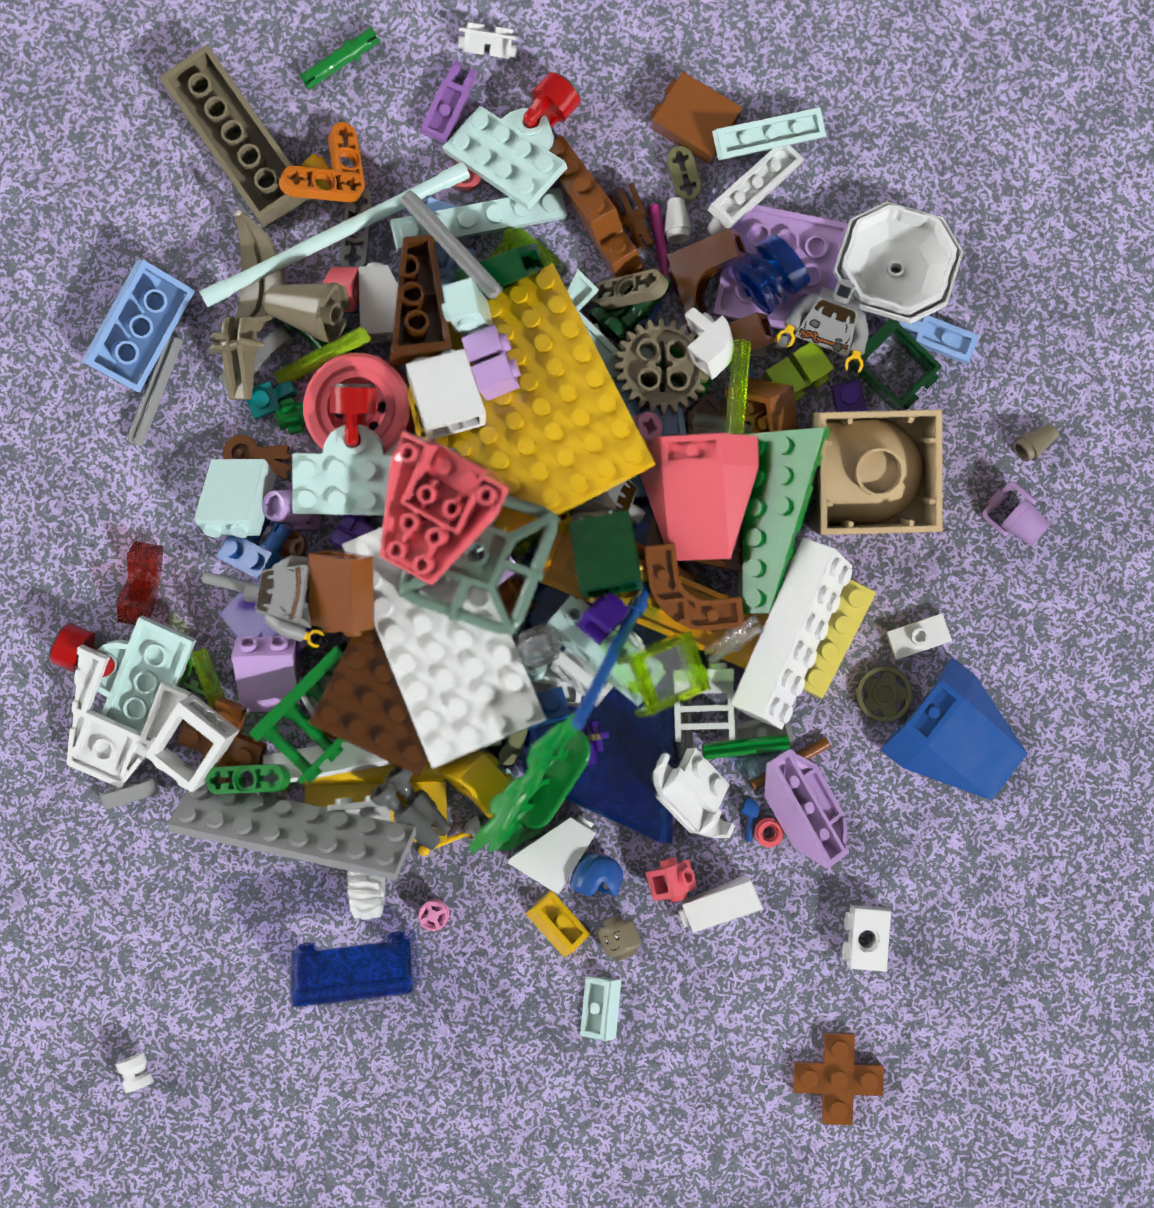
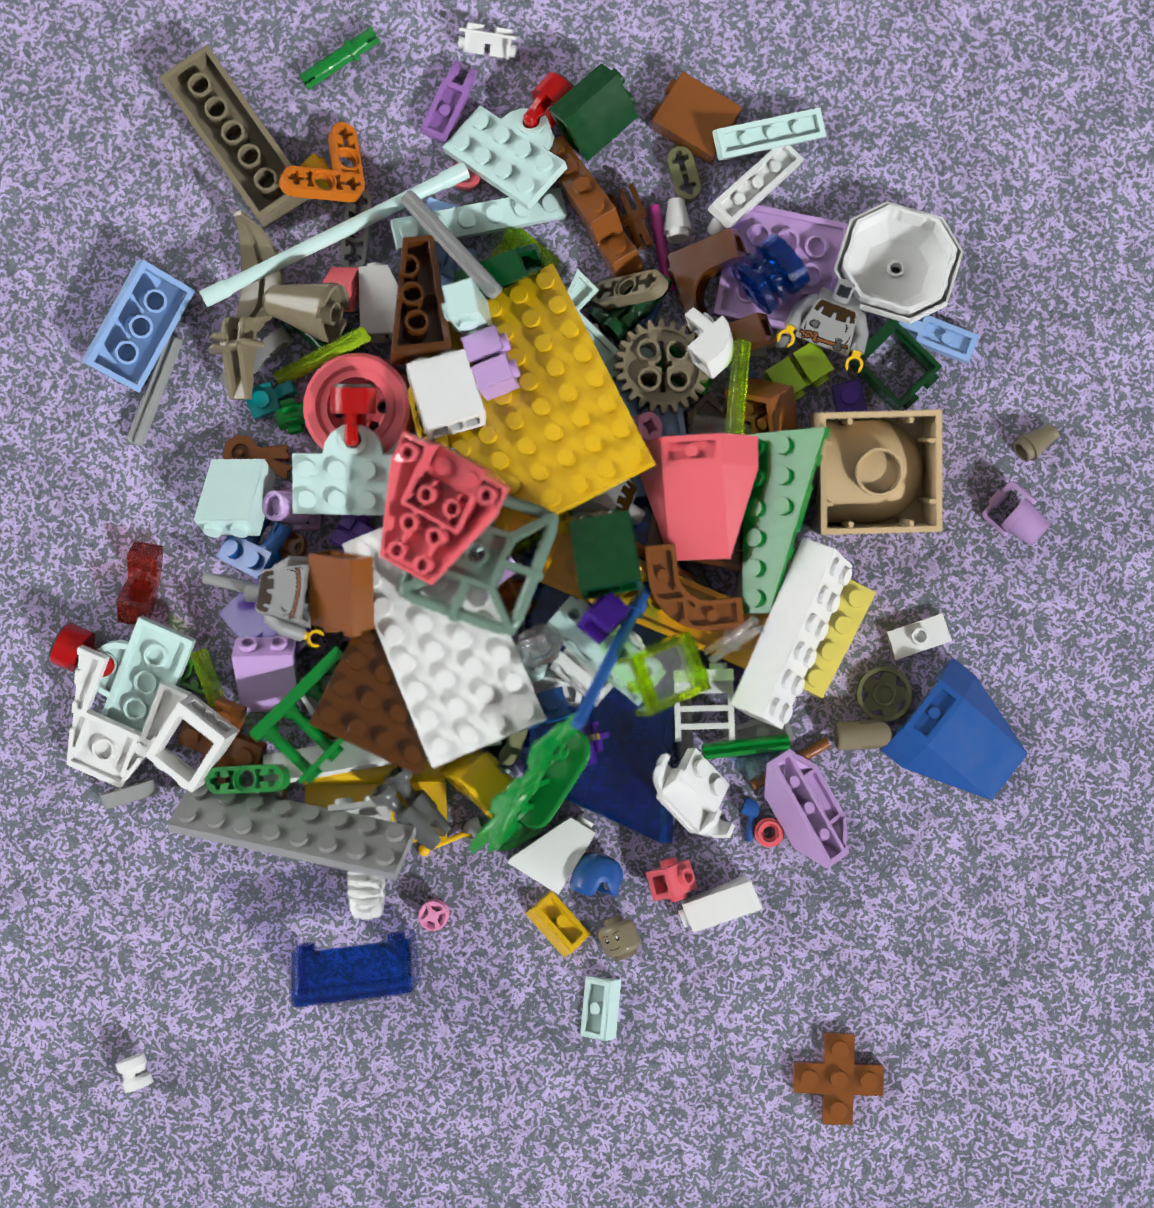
white brick [842,905,891,972] -> none
none -> dark green brick [548,63,639,162]
none -> dark tan arm [834,719,892,751]

